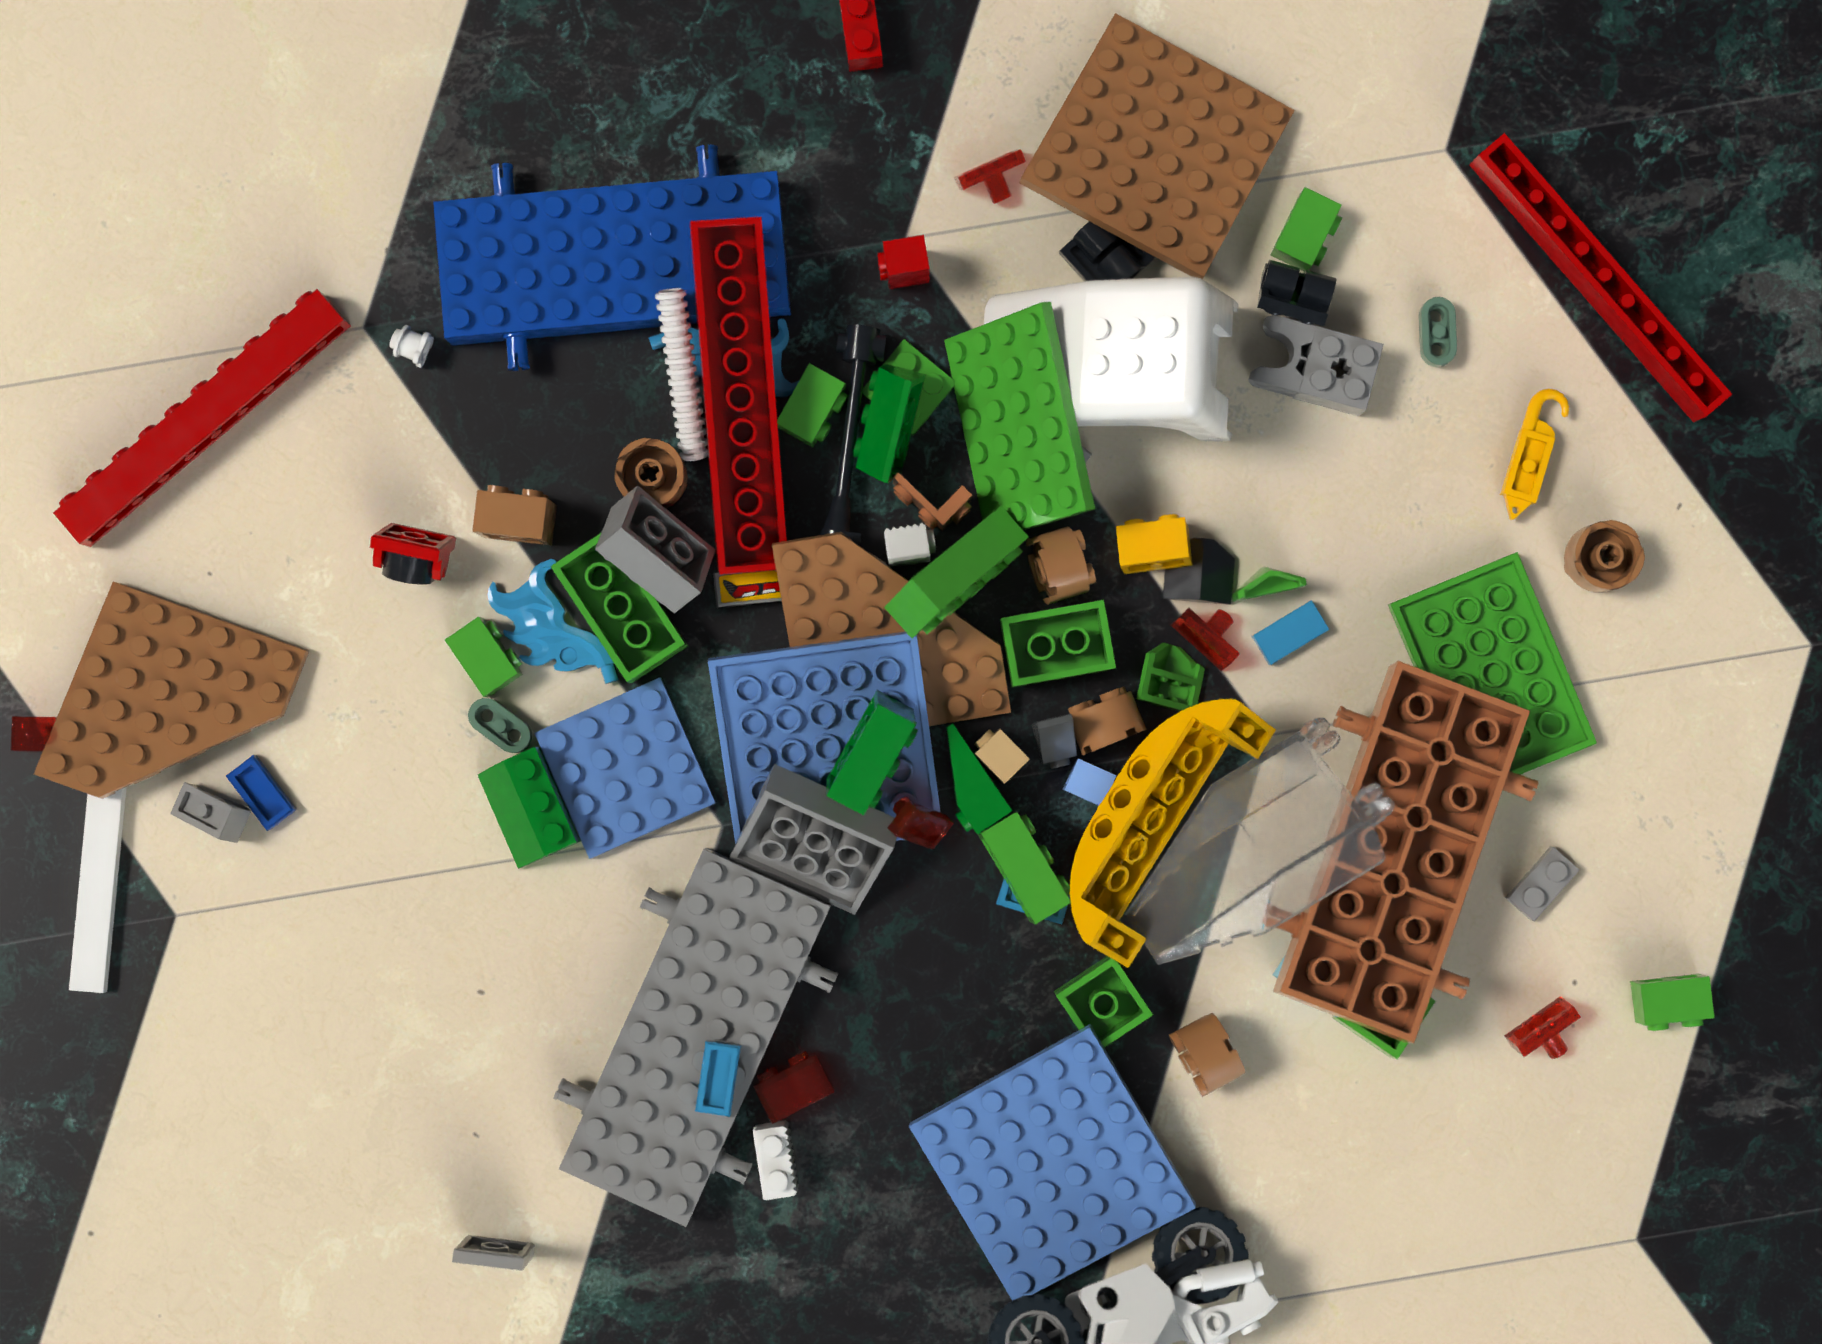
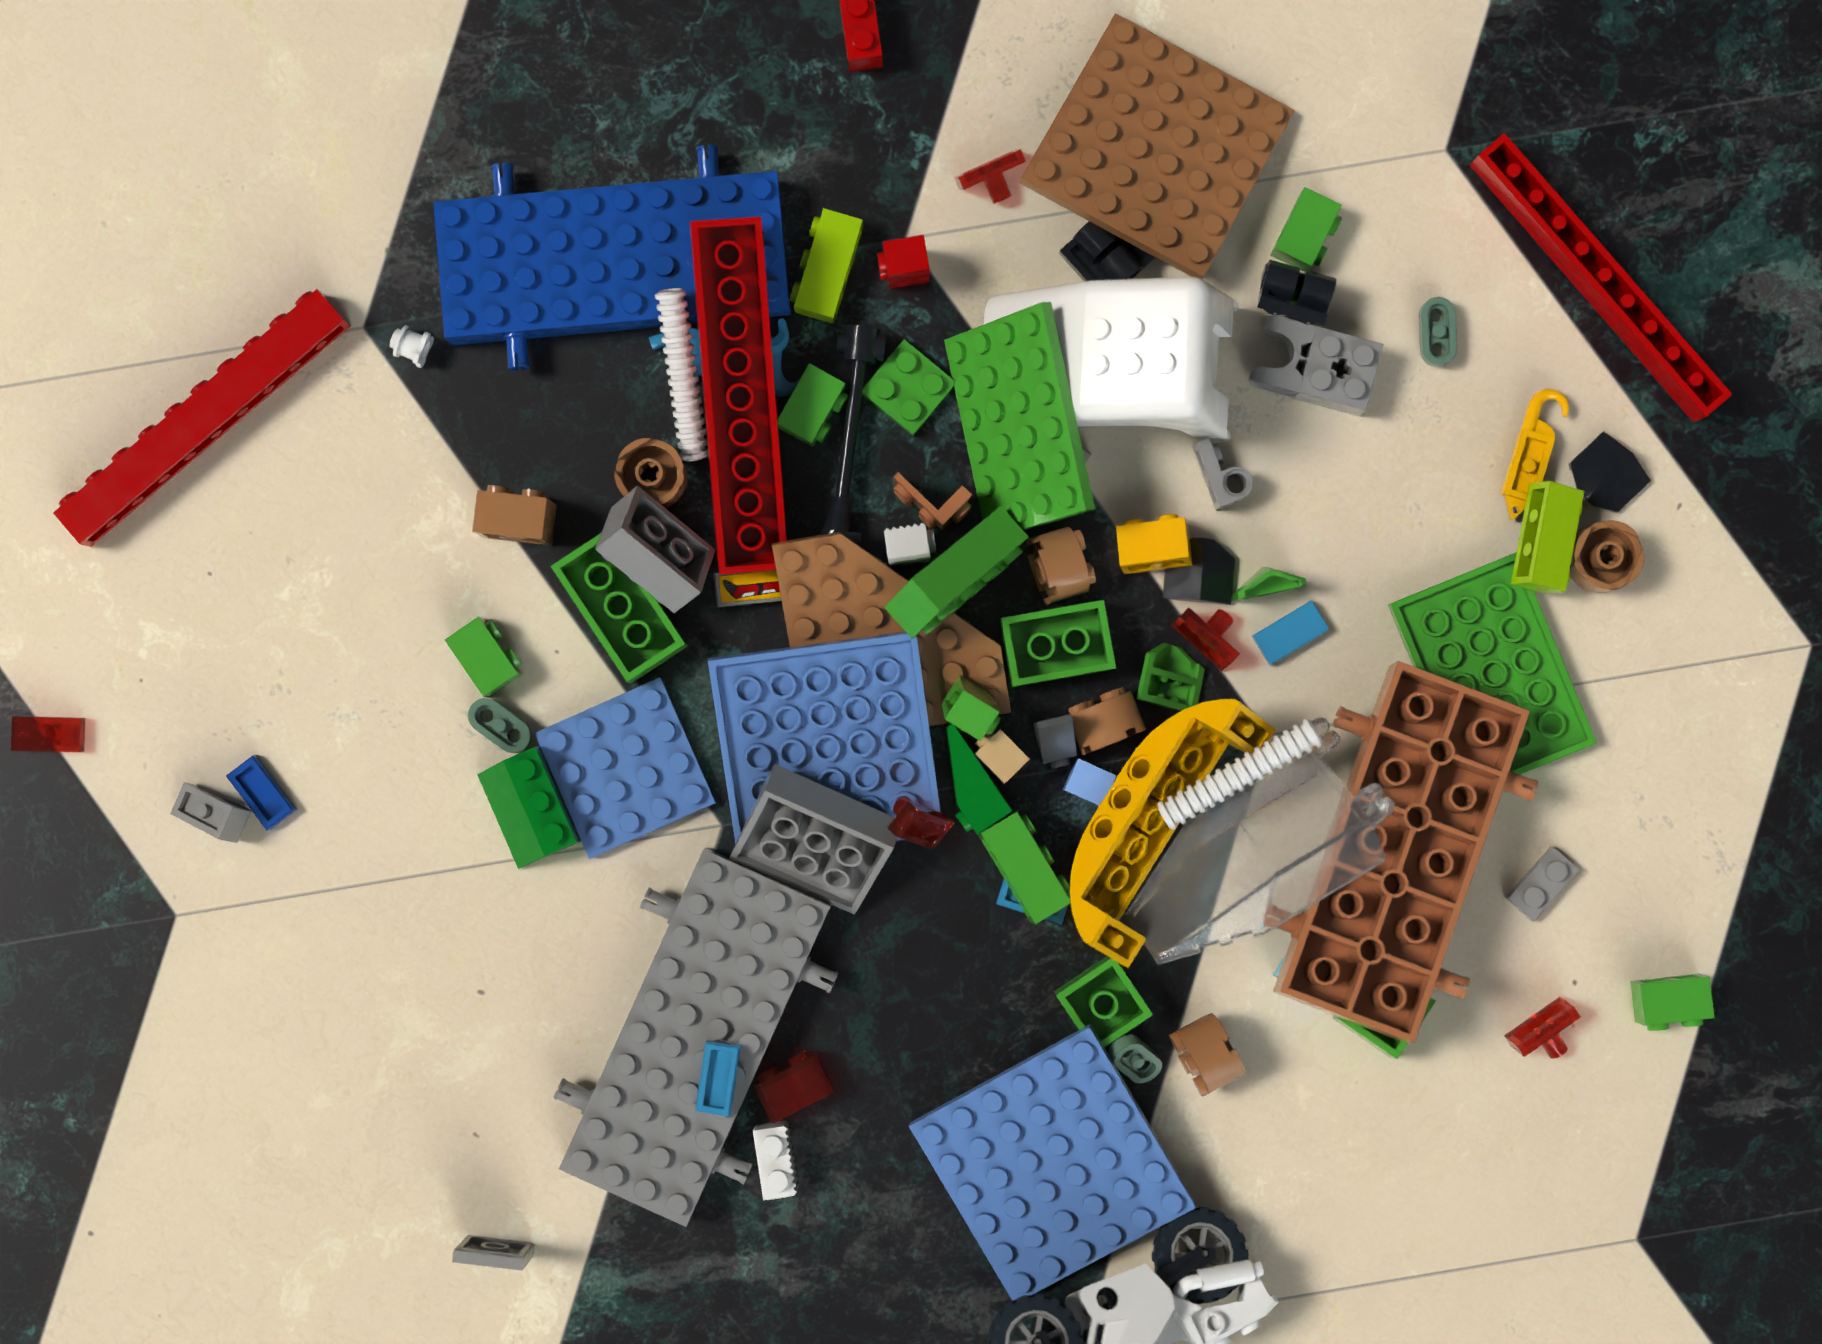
medium nougat plate [34,581,309,799] -> none
white tile [69,787,127,993] -> none
red piece [369,523,456,585] -> none
dark azure piece [487,559,618,684] -> none
green brick [826,690,918,816] -> none
green slope [853,364,926,483] -> none
none -> lime brick [790,208,863,324]
none -> bright green brick [941,675,1000,741]
none -> sand green plate [1108,1035,1162,1083]
none -> white piece [1157,719,1322,830]
none -> light grey plate [1193,438,1253,511]
none -> lime brick [1511,481,1584,594]
none -> black slope [1569,431,1651,513]

